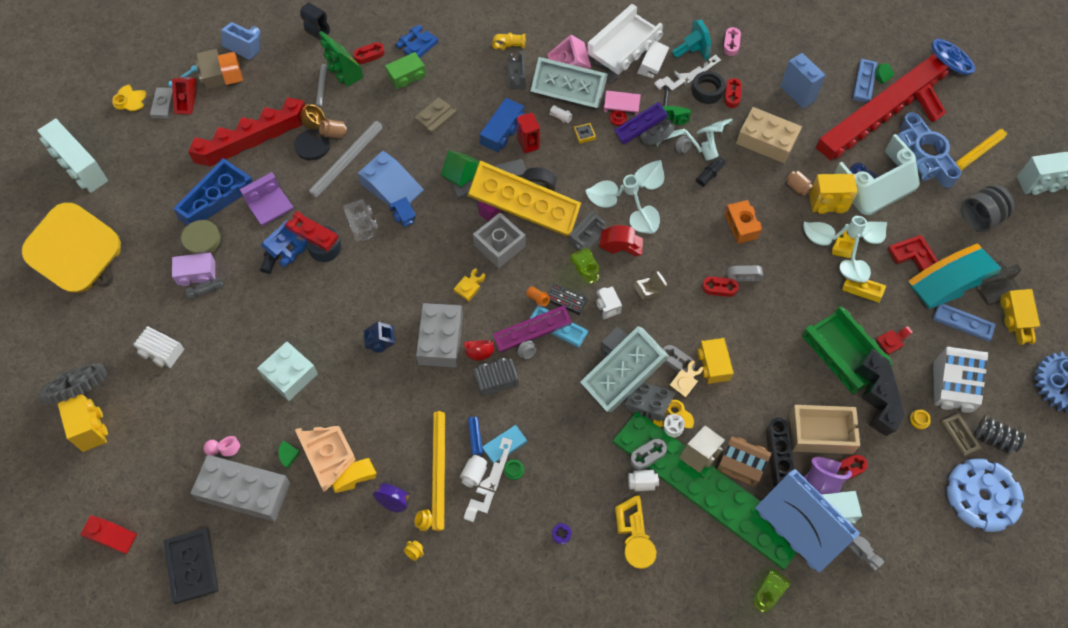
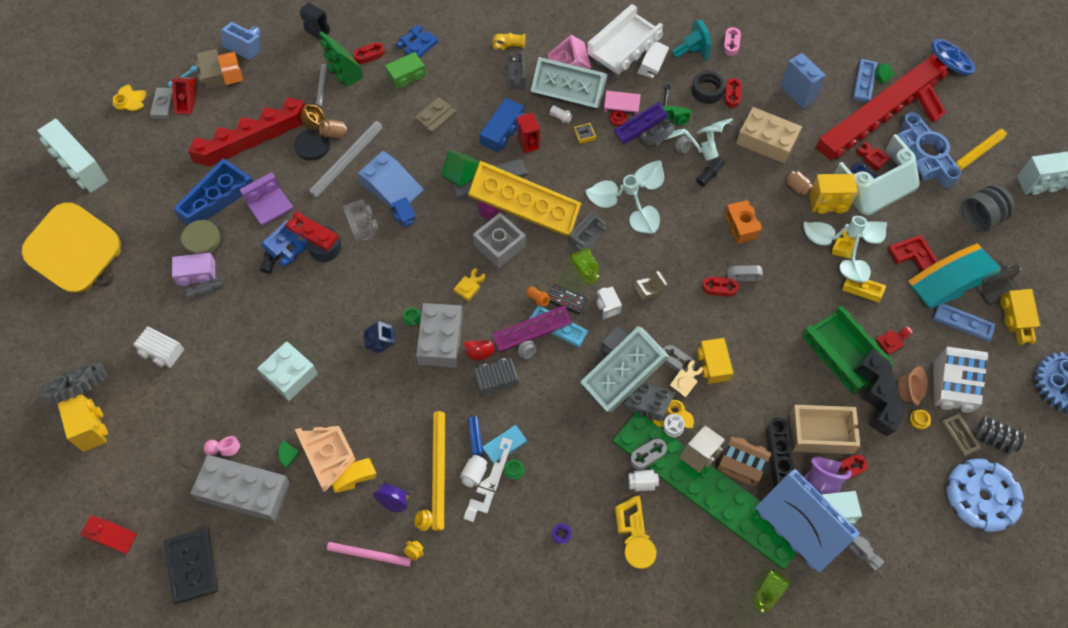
black tyre [523,167,557,192] -> none
red brick [600,225,643,256] -> none
white piece [654,55,721,91] -> none
none -> bright pink bar [327,542,412,567]
none -> green plate [402,307,421,326]
none -> red plate [856,142,891,172]
none -> nougat piece [897,366,928,405]

